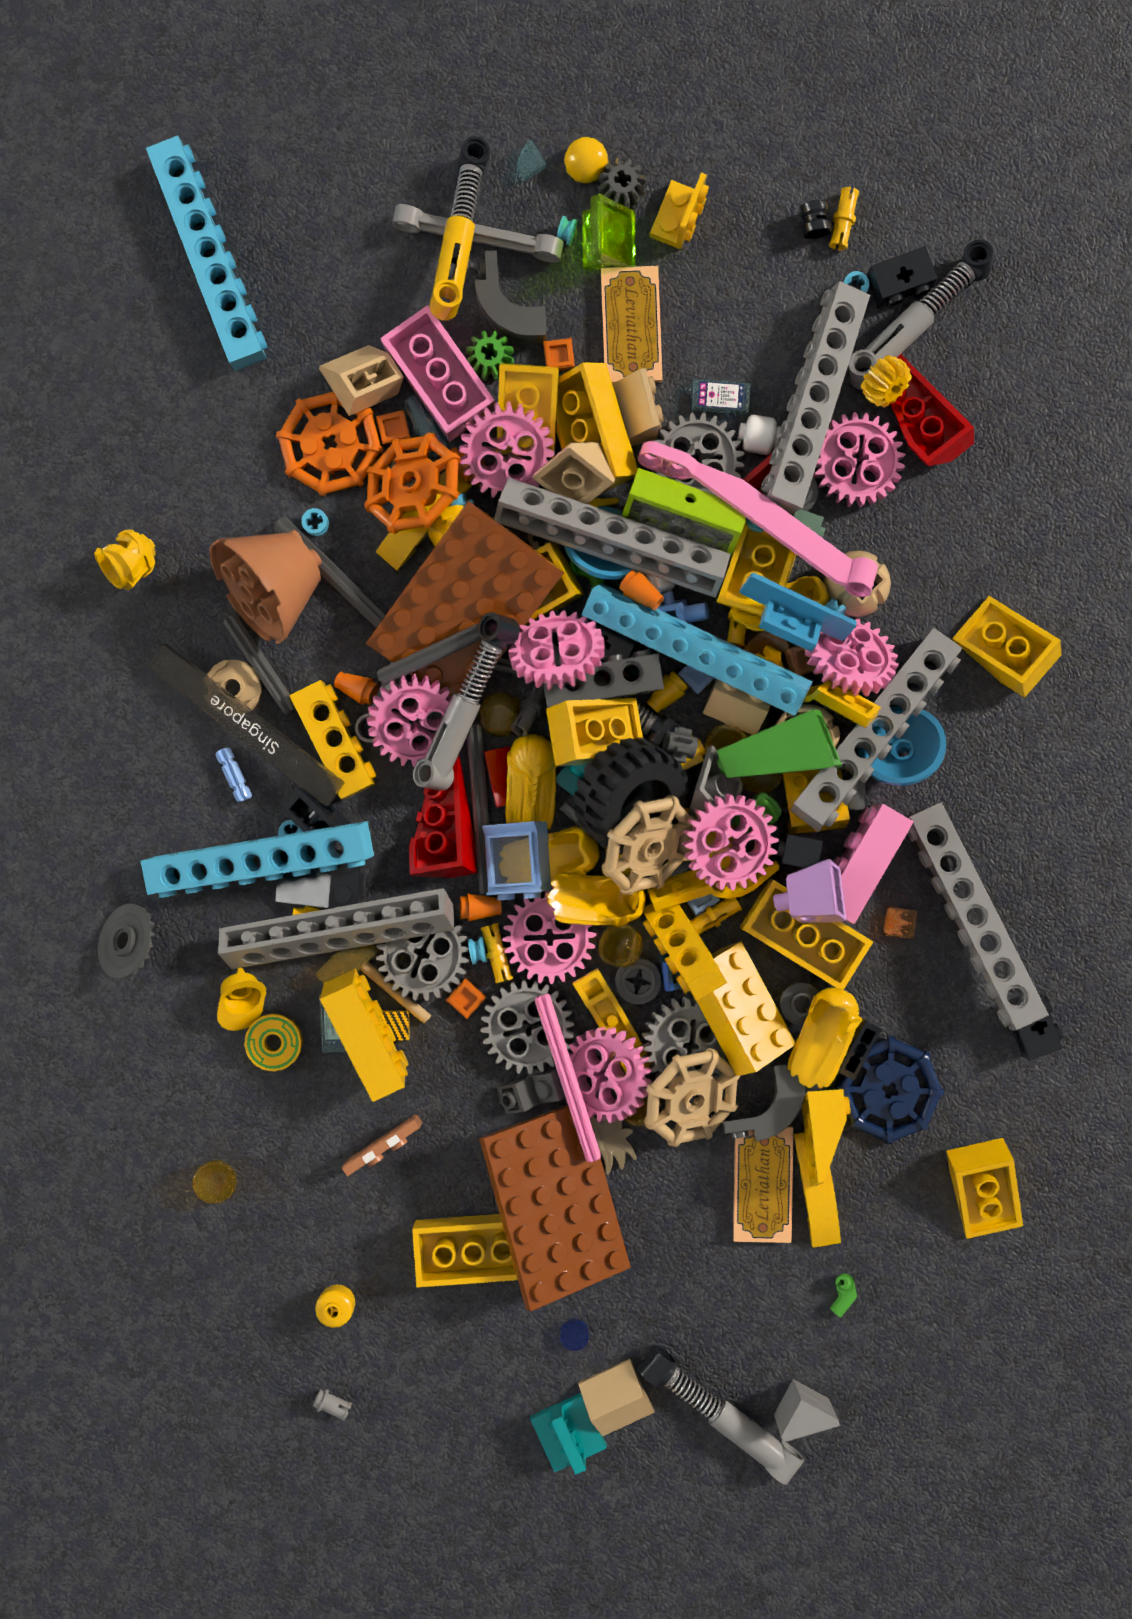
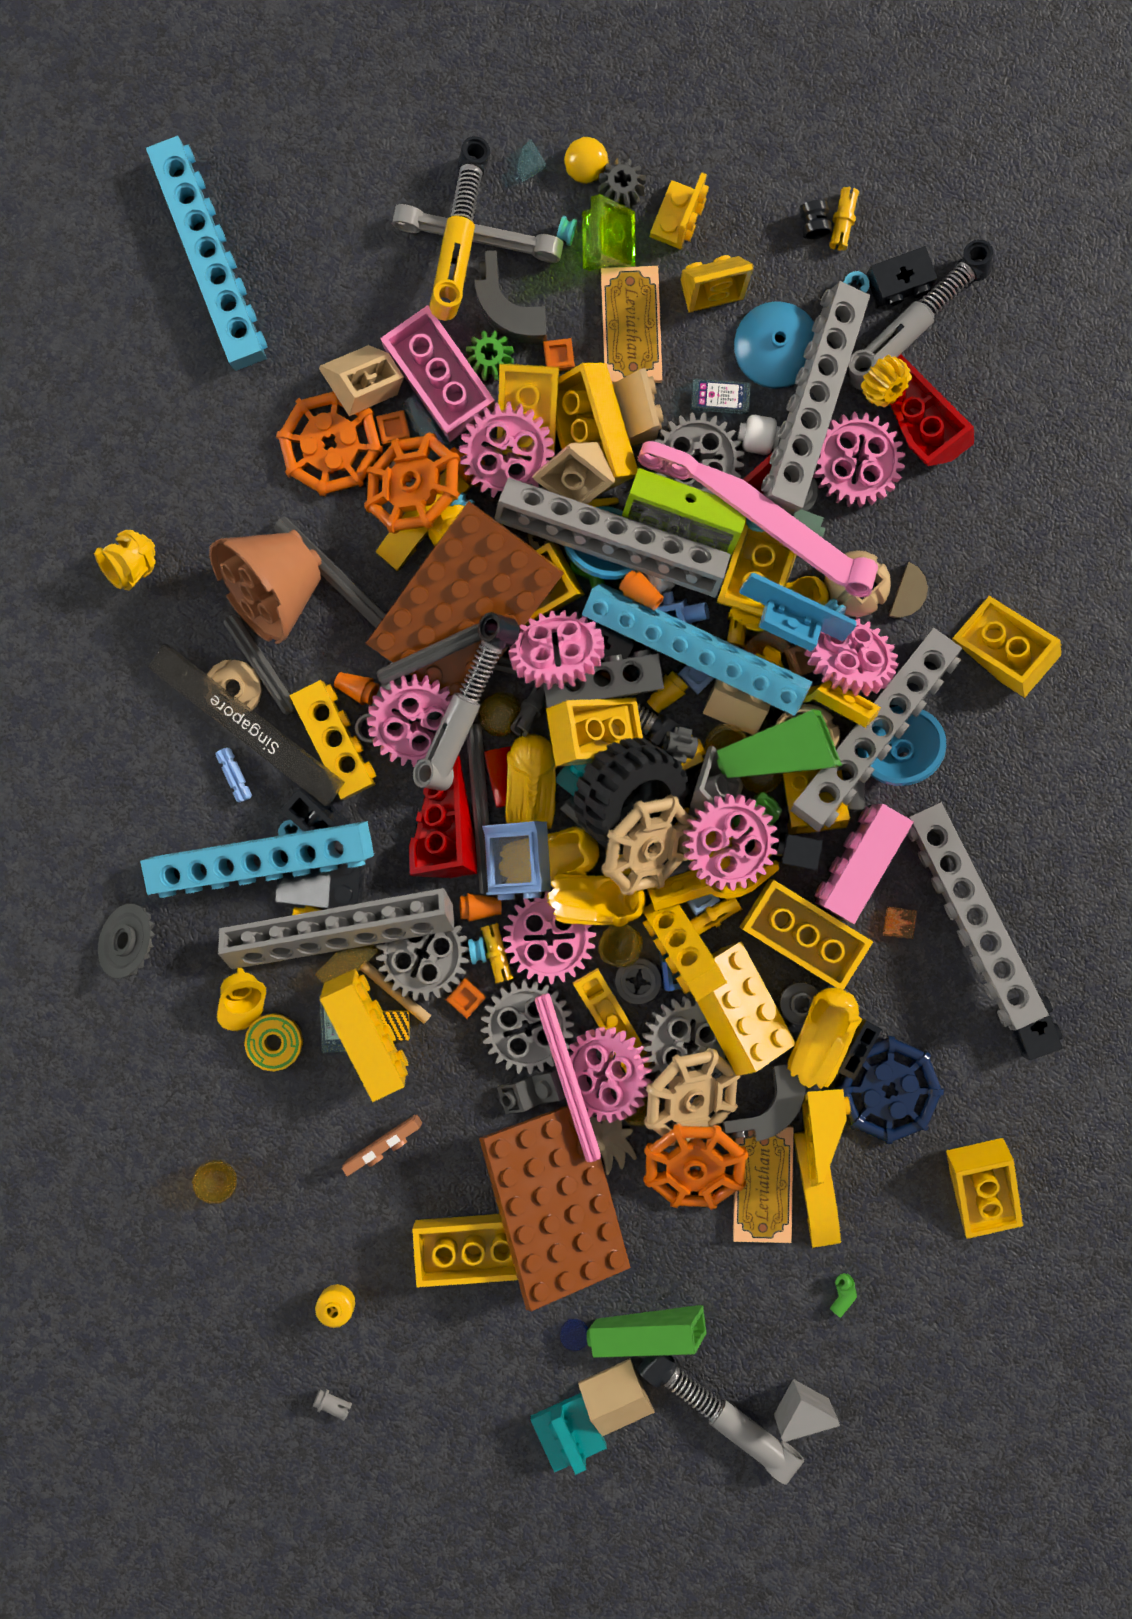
medium azure bush [301,508,329,536] -> none
lavender torso [773,859,847,923] -> none
none -> bright green slope [587,1305,707,1357]
none -> orange plate [643,1123,749,1210]
none -> yellow slope [680,255,753,313]
none -> dark azure dish [734,301,815,388]
none -> dark tan tile [888,562,928,619]

